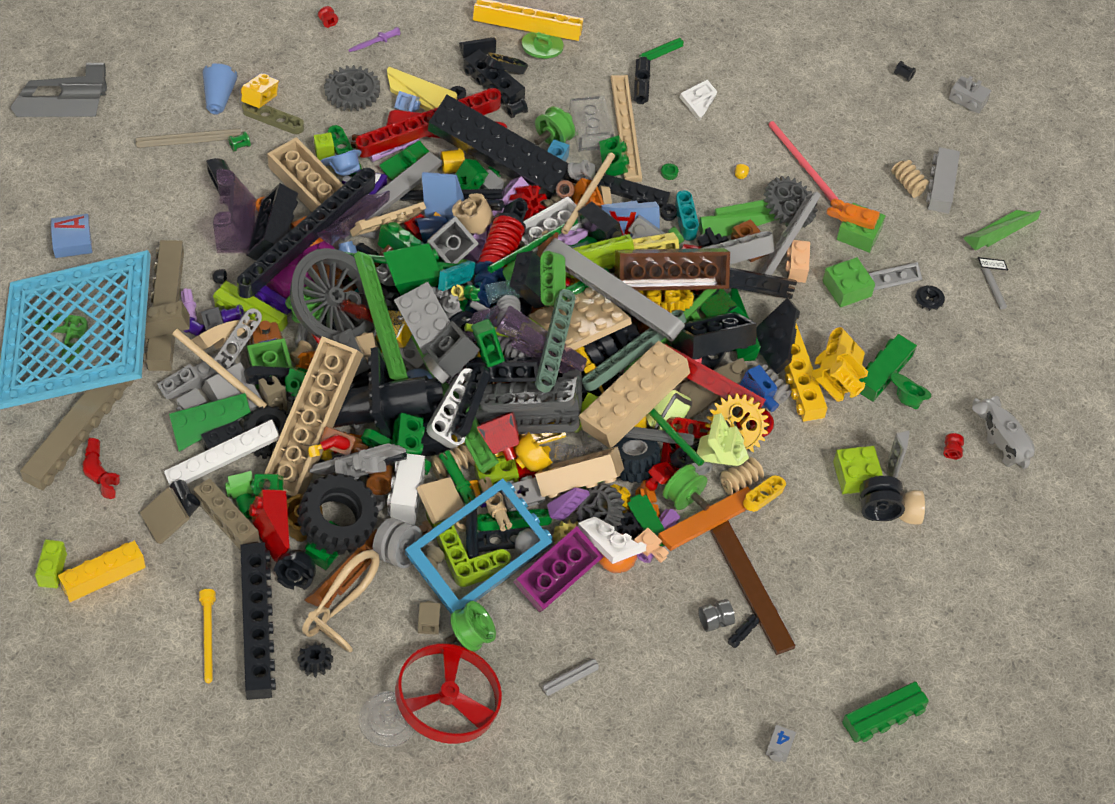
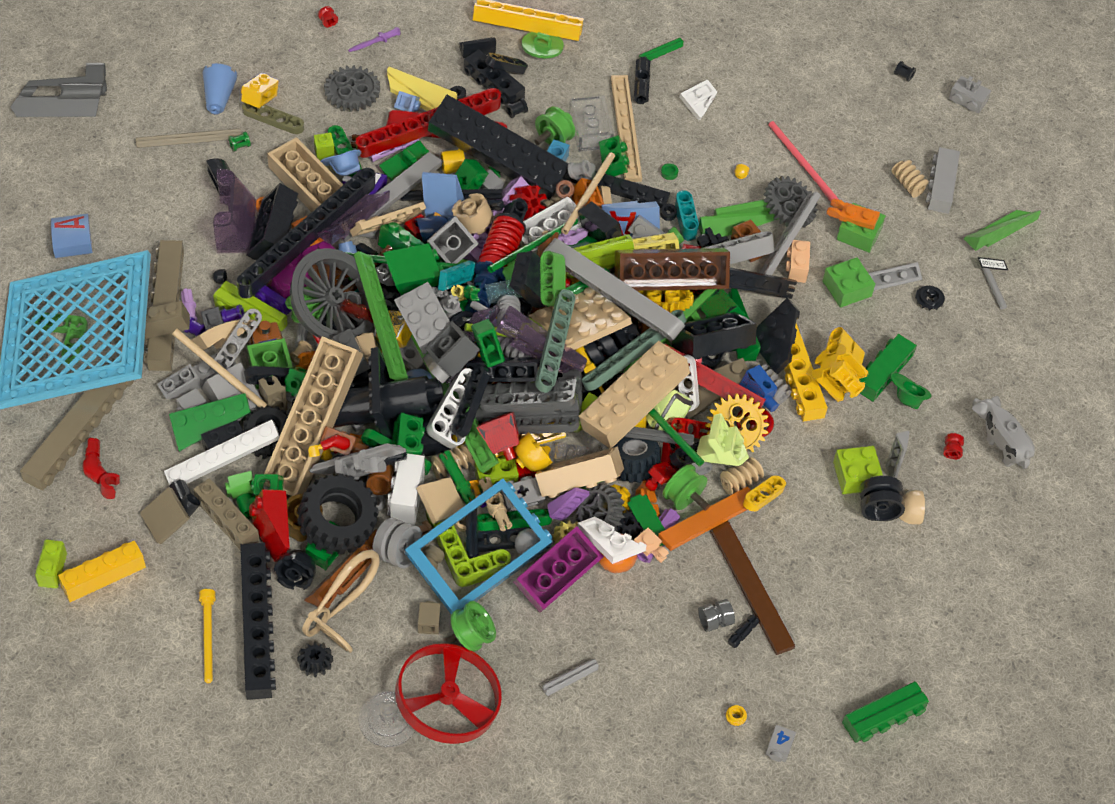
none -> white beam [678,355,699,411]
none -> yellow plate [726,705,747,726]

